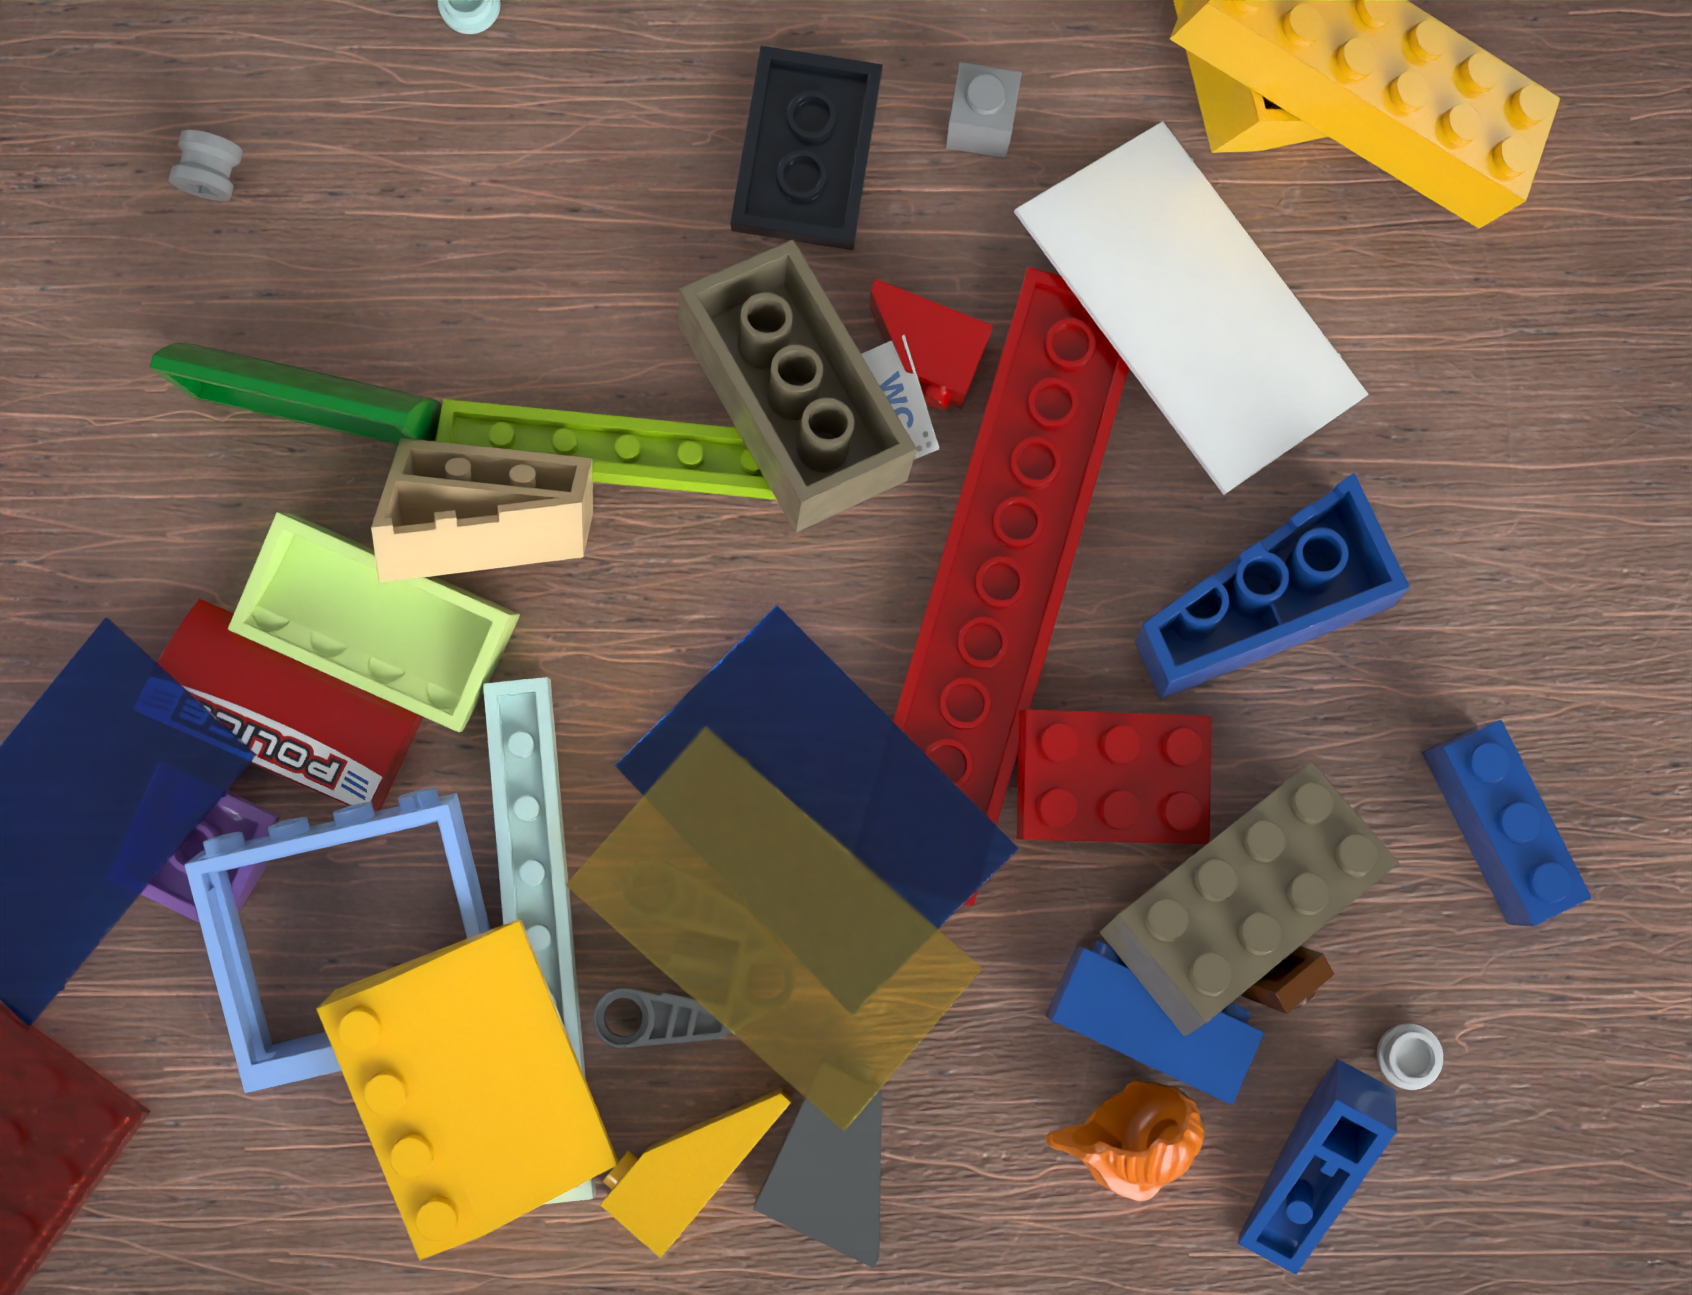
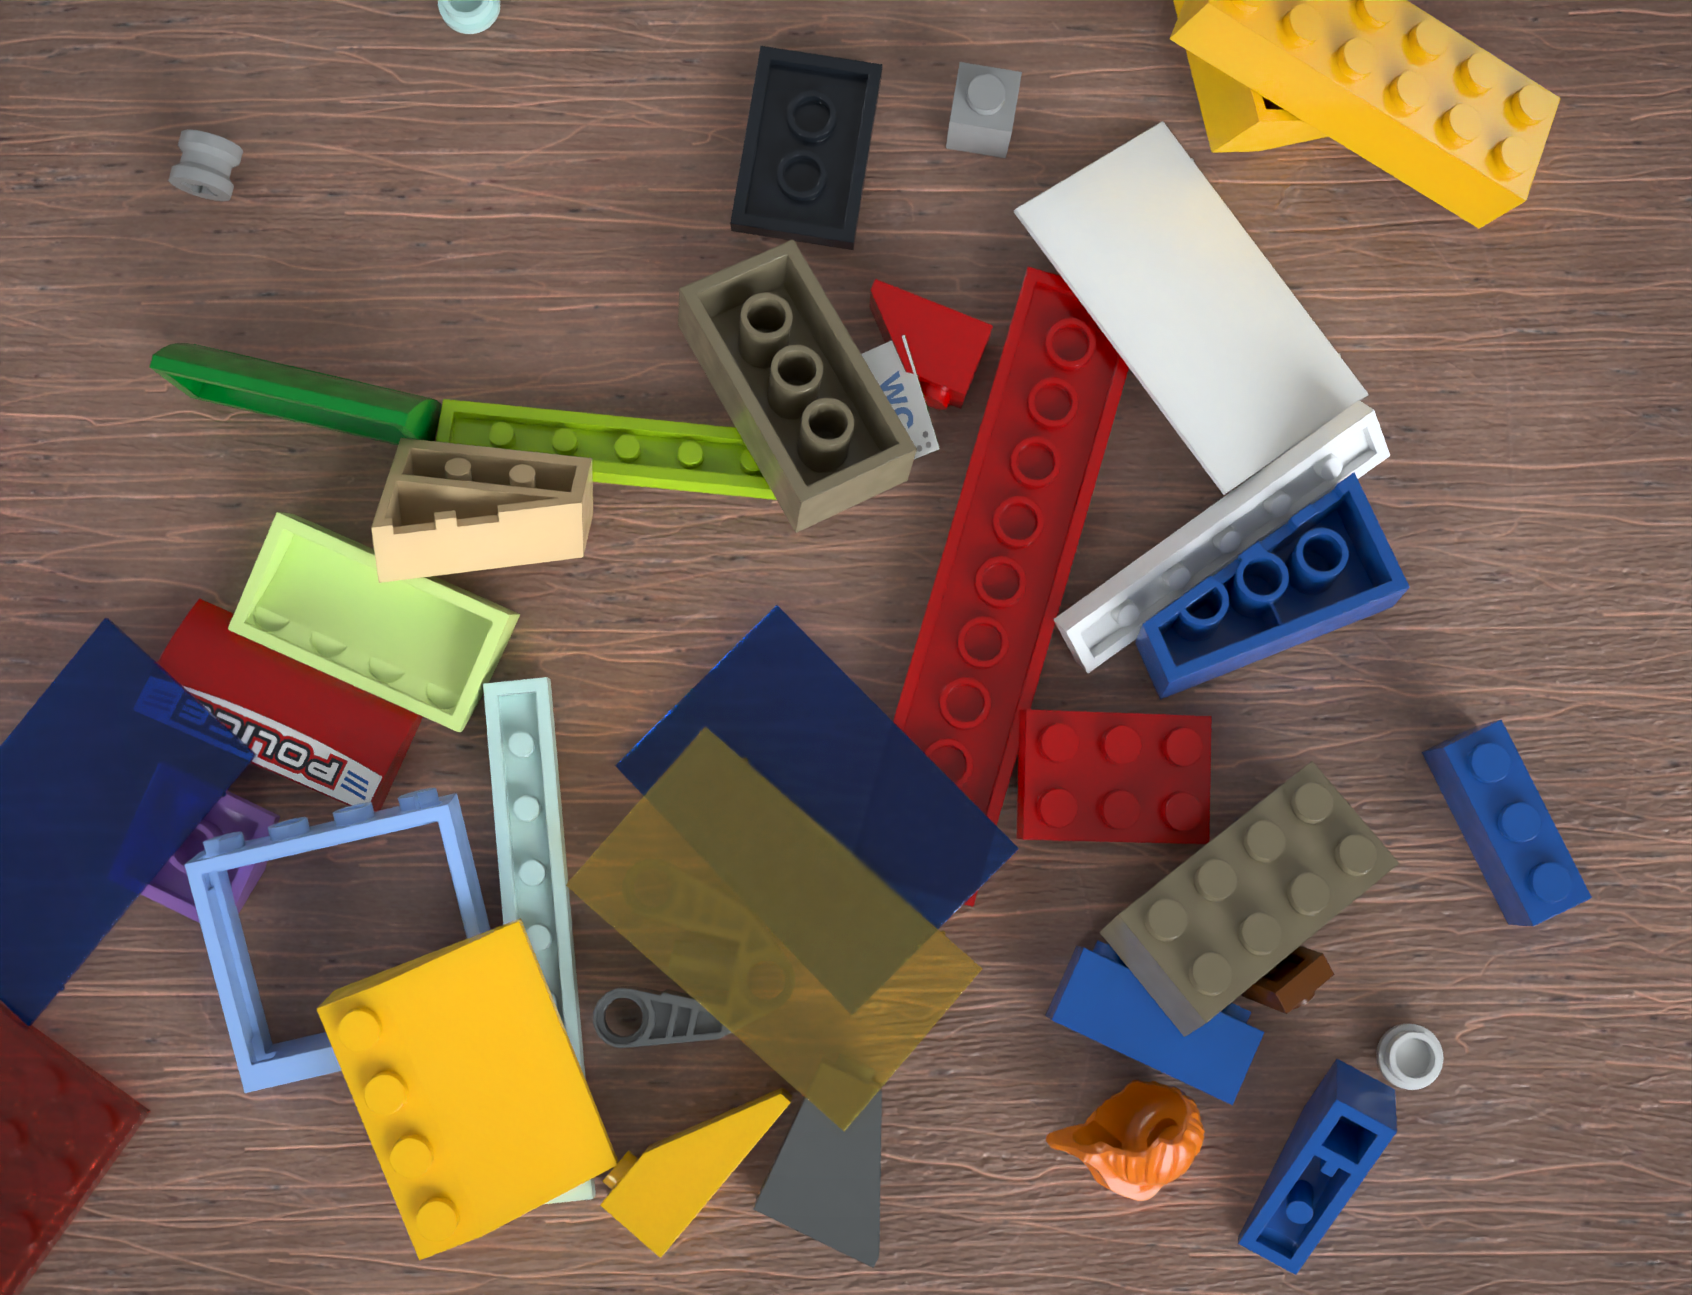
none -> white plate [1053,400,1390,673]

